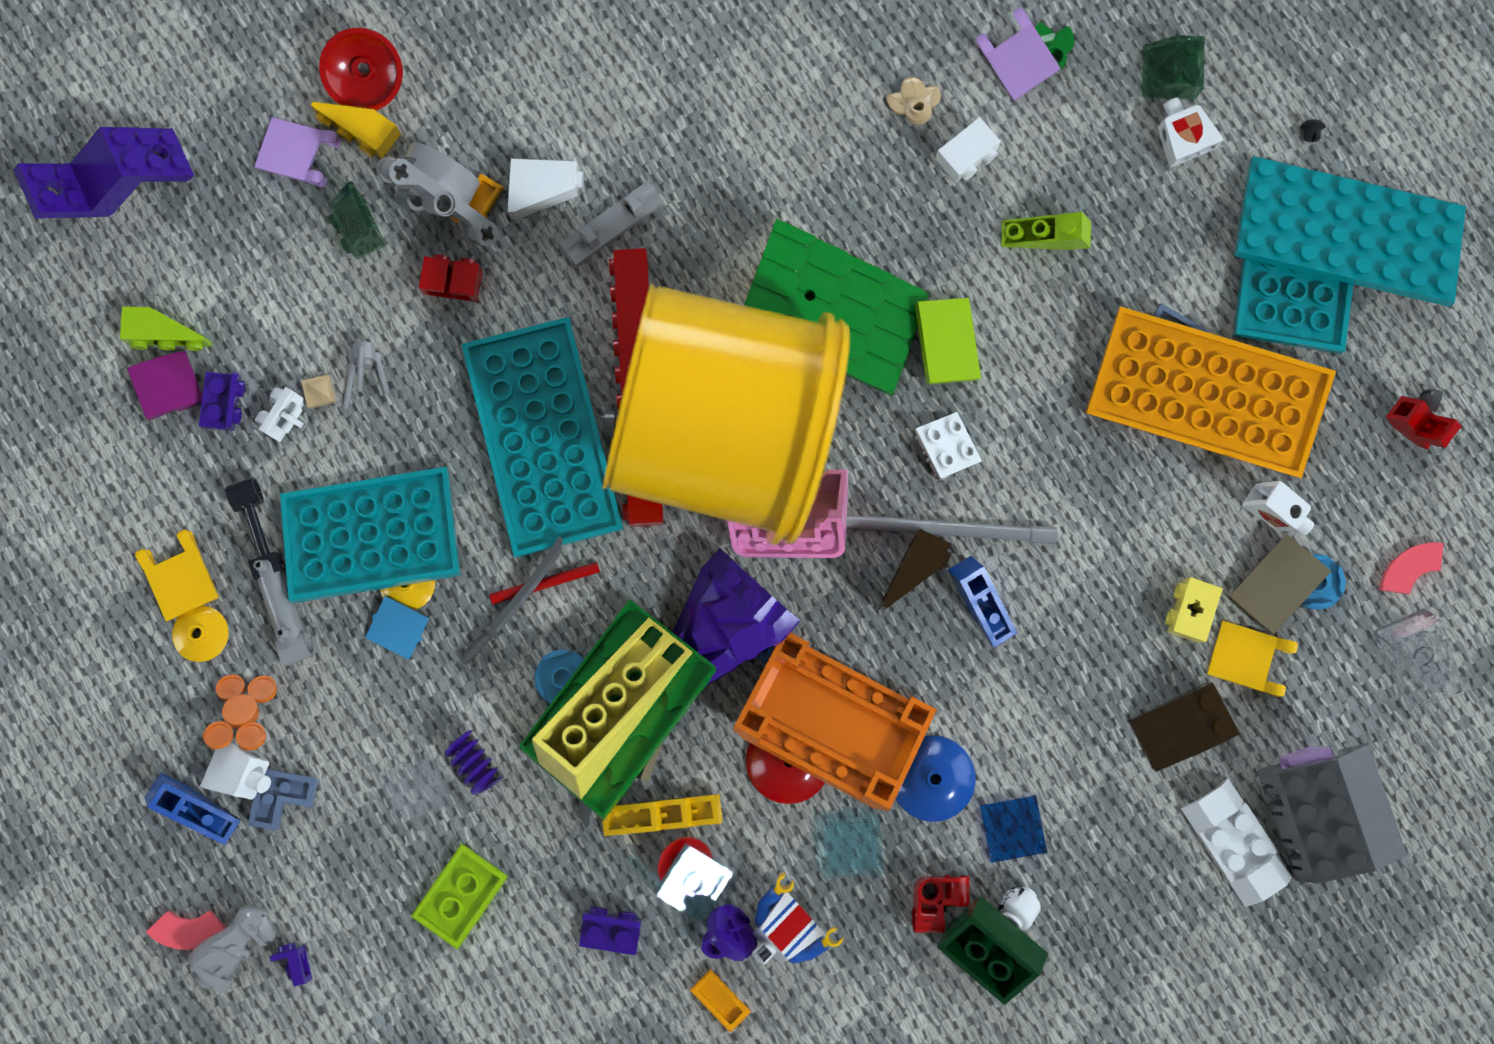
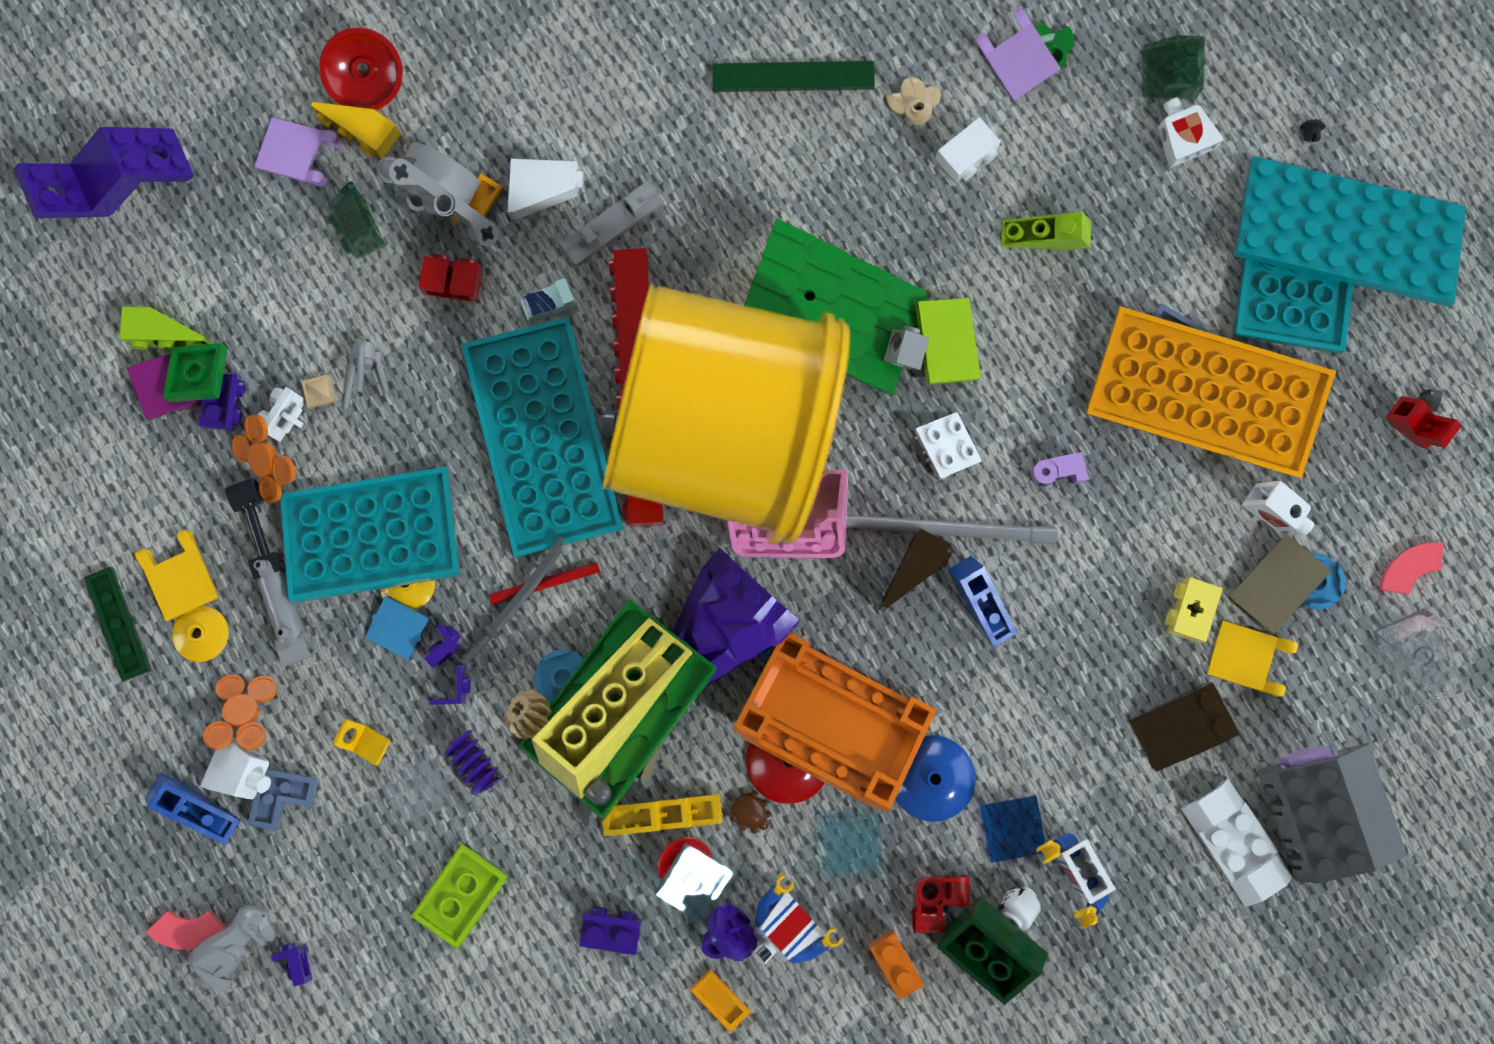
none -> dark green tile [84,567,151,682]
none -> green plate [163,343,228,402]
none -> orange piece [232,415,296,503]
none -> yellow bracket [332,719,390,766]
none -> dark purple bracket [424,623,462,668]
none -> dark purple bracket [429,665,471,705]
none -> tan gear [503,689,552,740]
none -> light aqua leg [520,278,576,322]
none -> dark grey hinge [586,779,612,805]
none -> dark green tile [712,61,875,92]
none -> reddish brown piece [730,791,772,834]
none -> orange brick [867,929,925,1001]
none -> light grey brick [883,326,929,370]
none -> lavender leg [1031,452,1088,486]
none -> torso [1036,833,1116,929]

